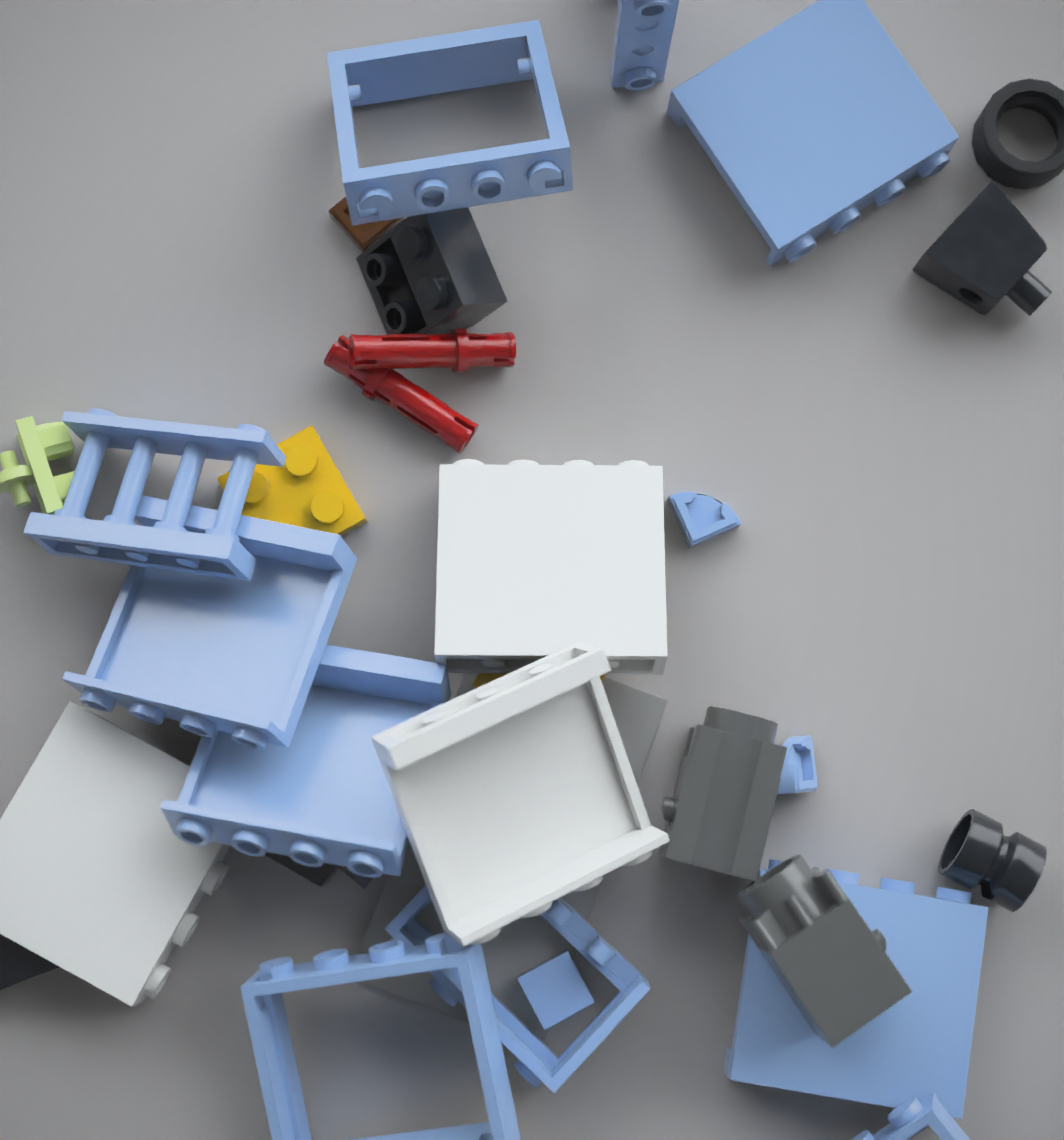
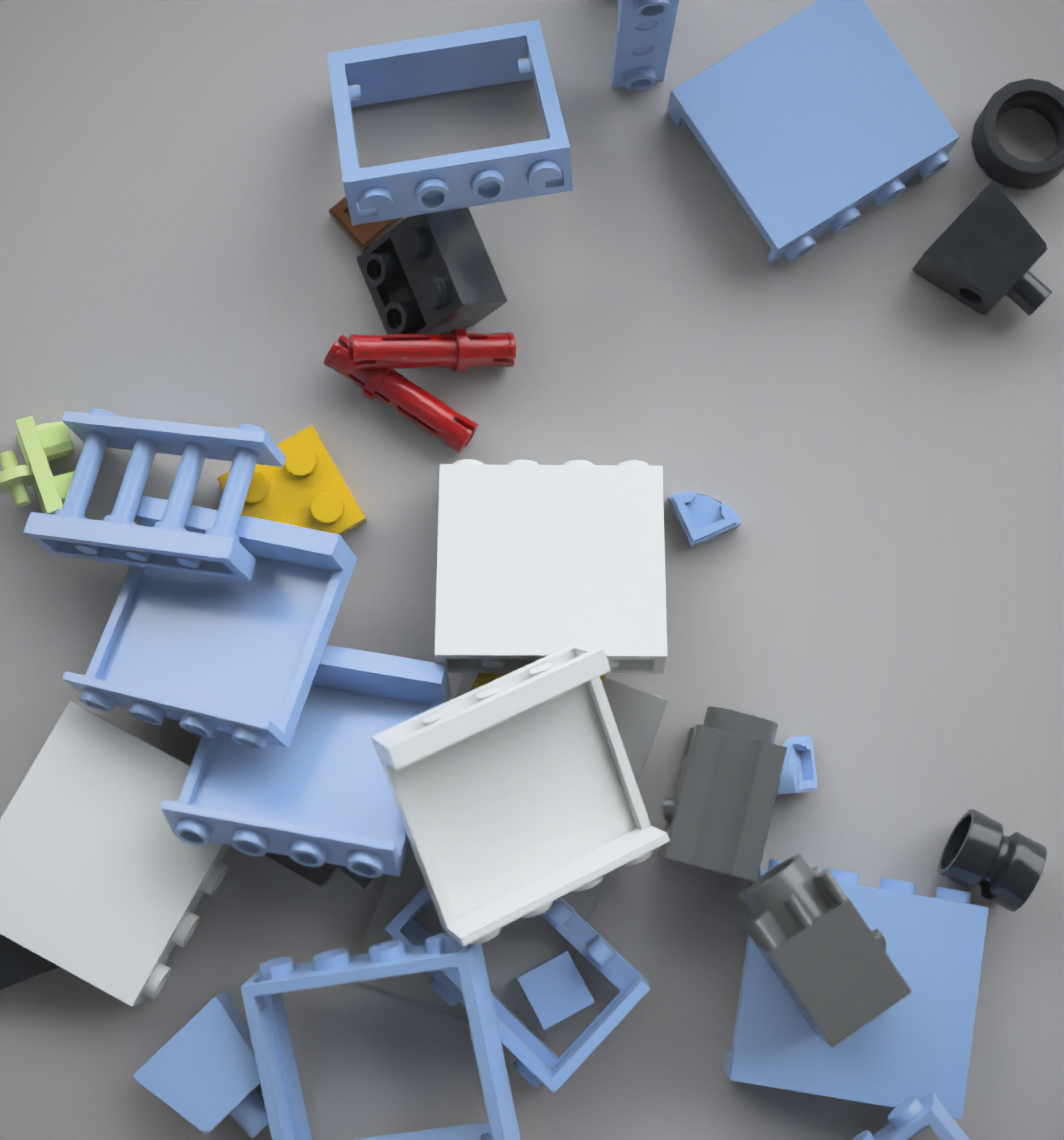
none -> light blue torso [133,991,269,1139]

